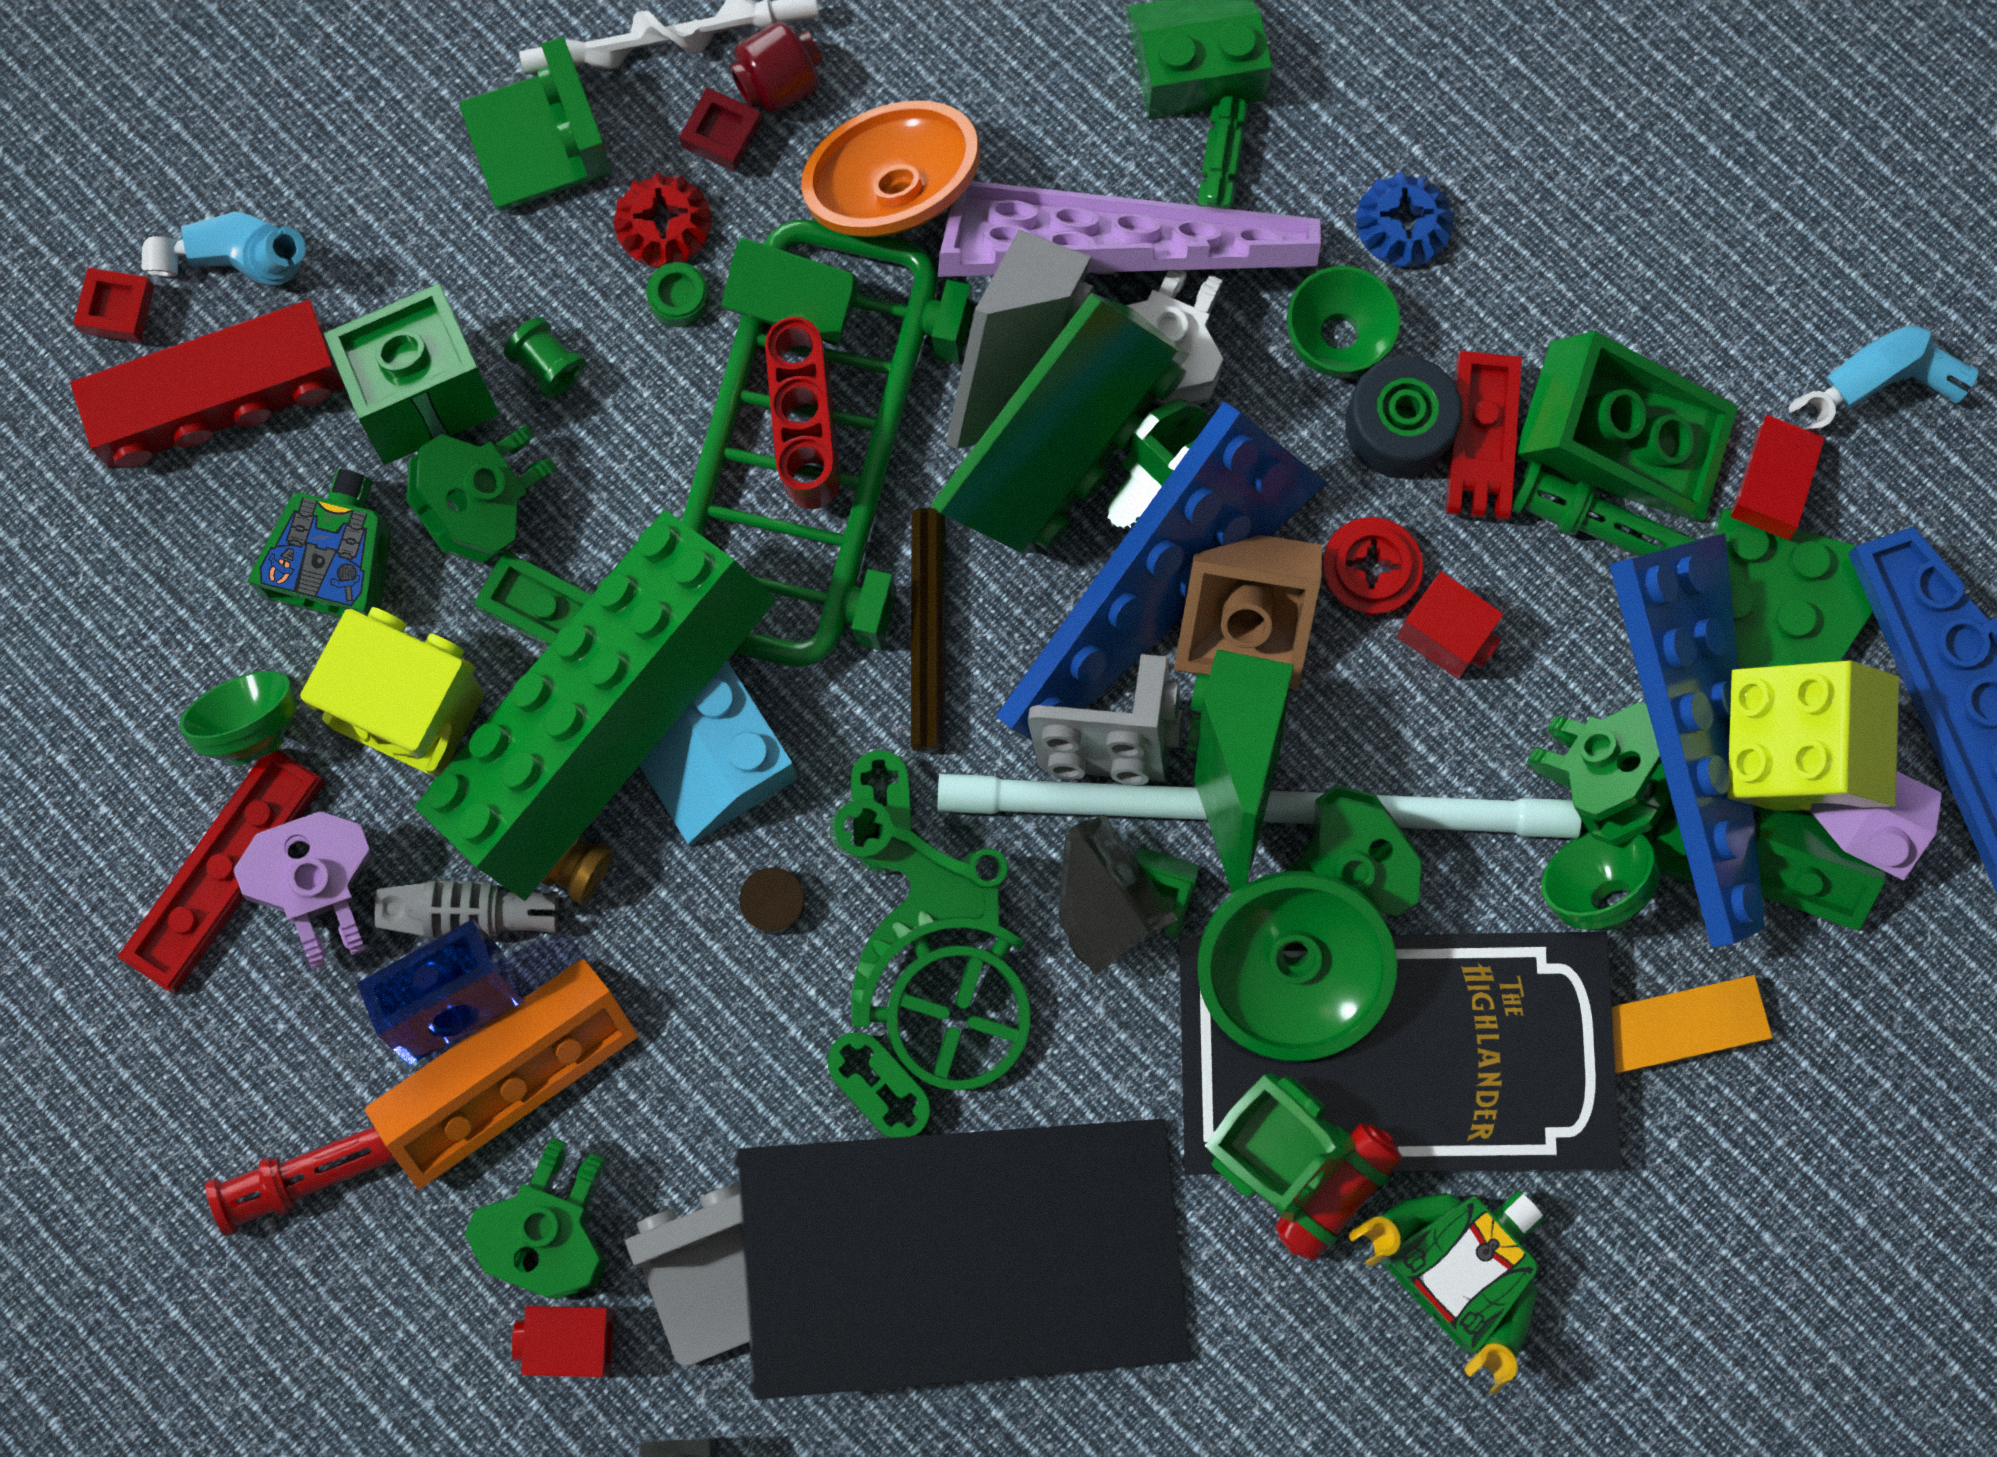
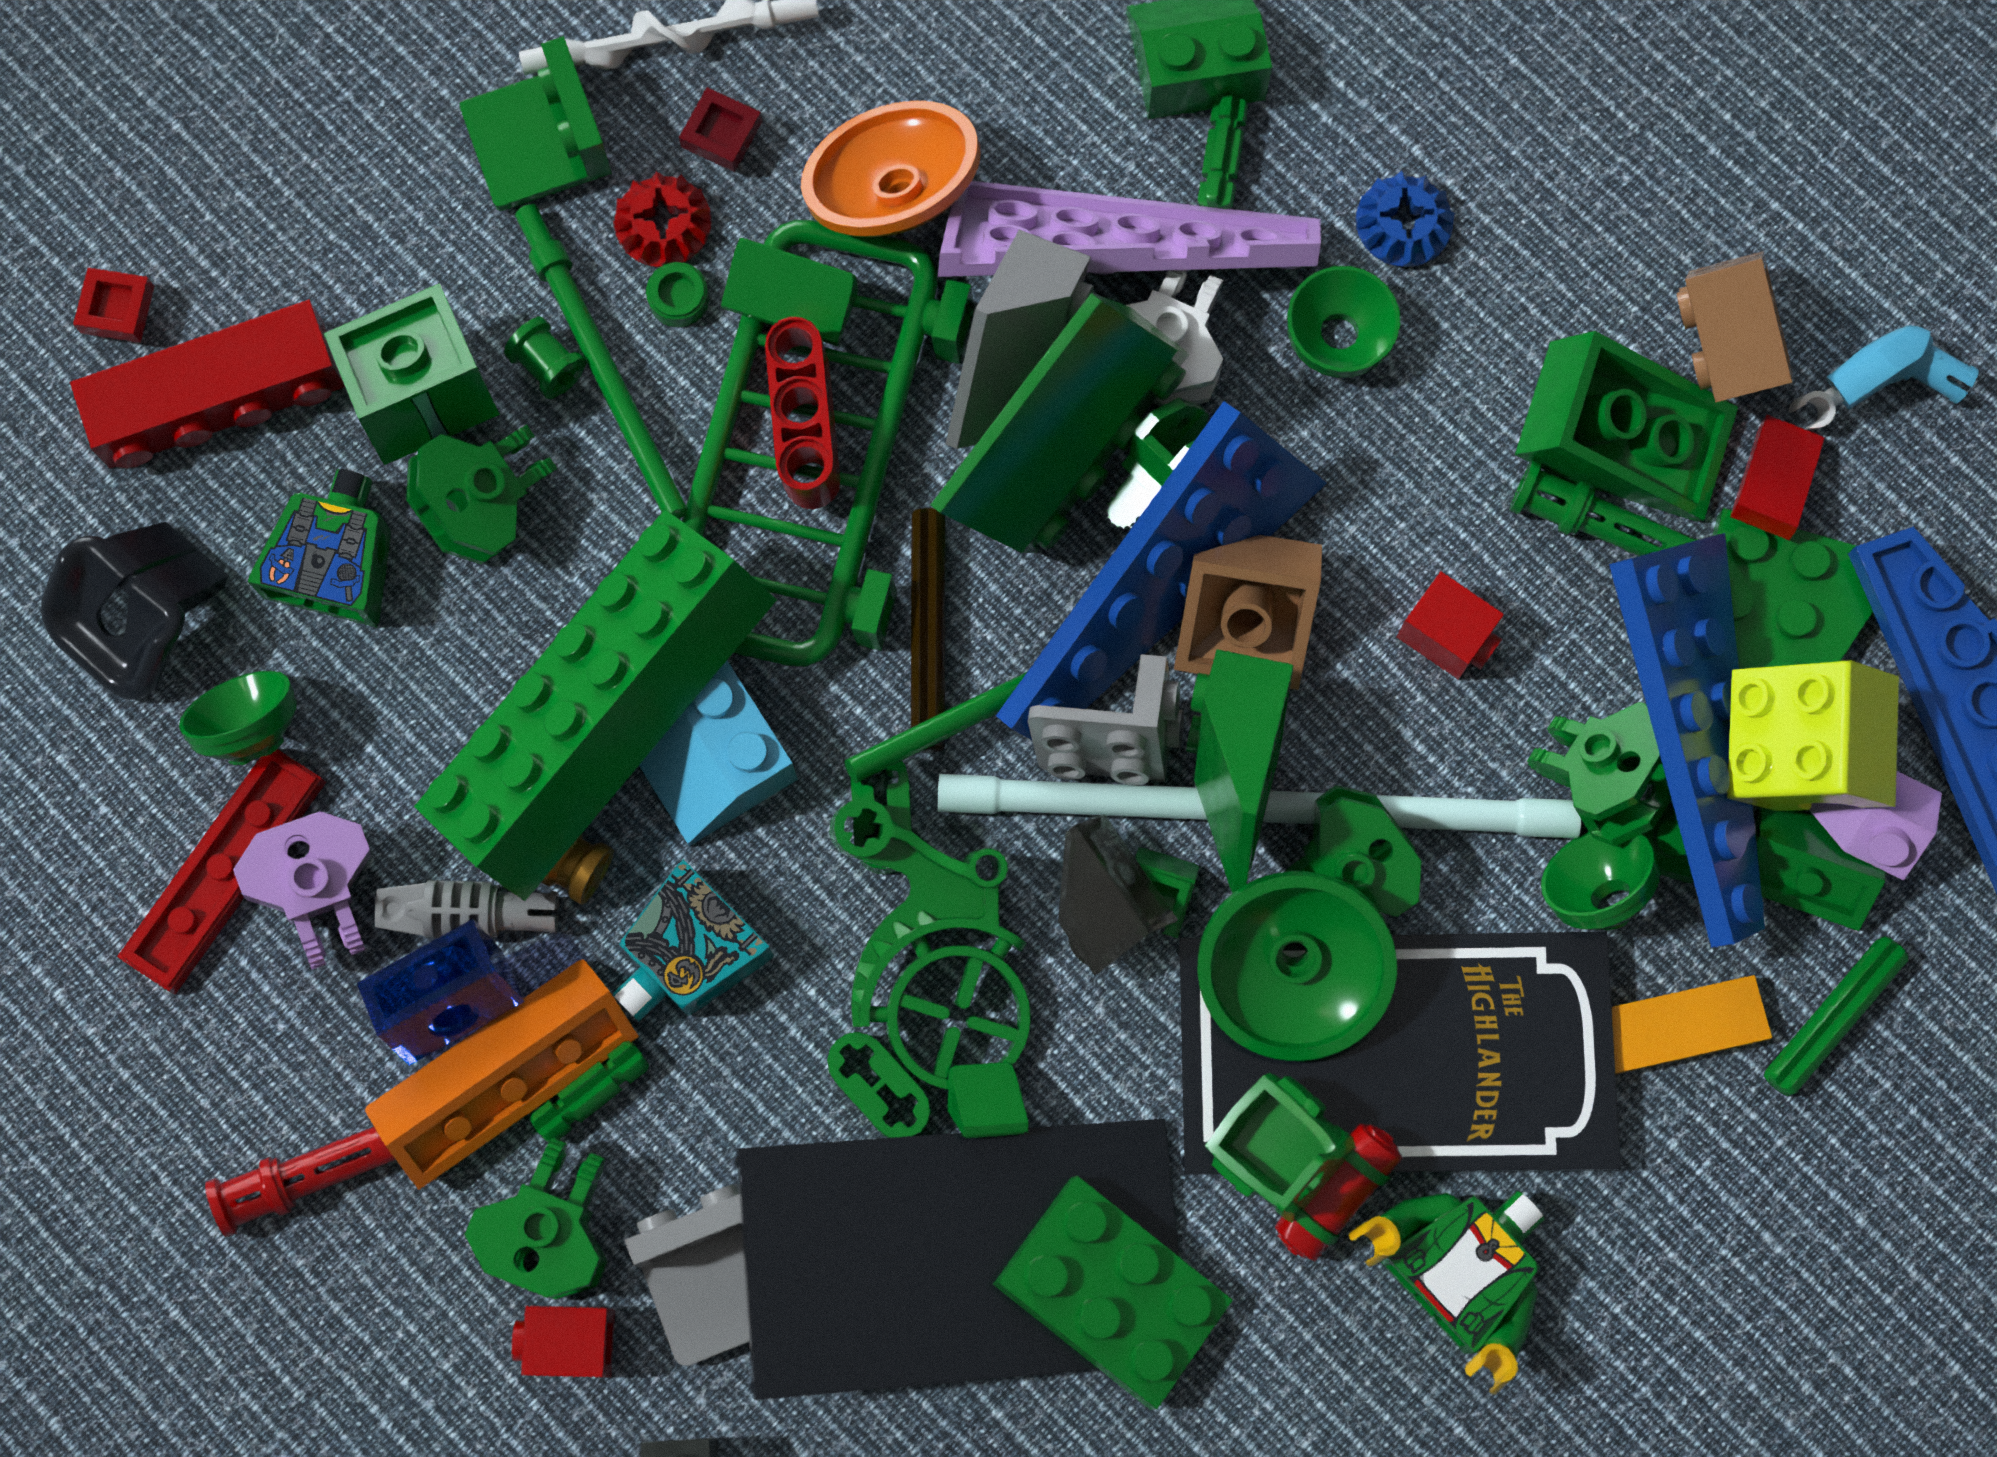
medium azure arm [141,211,306,286] -> none
neon yellow piece [300,607,484,778] -> none
green plate [473,550,592,647] -> none
dark red head [729,22,823,114] -> none
dark brown tile [739,867,805,935] -> none
red gear [1322,517,1423,617] -> none
black wheel [1346,356,1462,478] -> none
red hinge [1445,351,1522,520] -> none
none -> black piece [41,522,229,700]
none -> green bar [515,204,688,519]
none -> green axle [530,1041,649,1142]
none -> torso [612,859,774,1022]
none -> green bar [844,671,1028,783]
none -> green slope [948,1062,1028,1138]
none -> green plate [993,1176,1233,1410]
none -> medium nougat slope [1677,251,1793,402]
none -> green axle [1764,936,1909,1097]

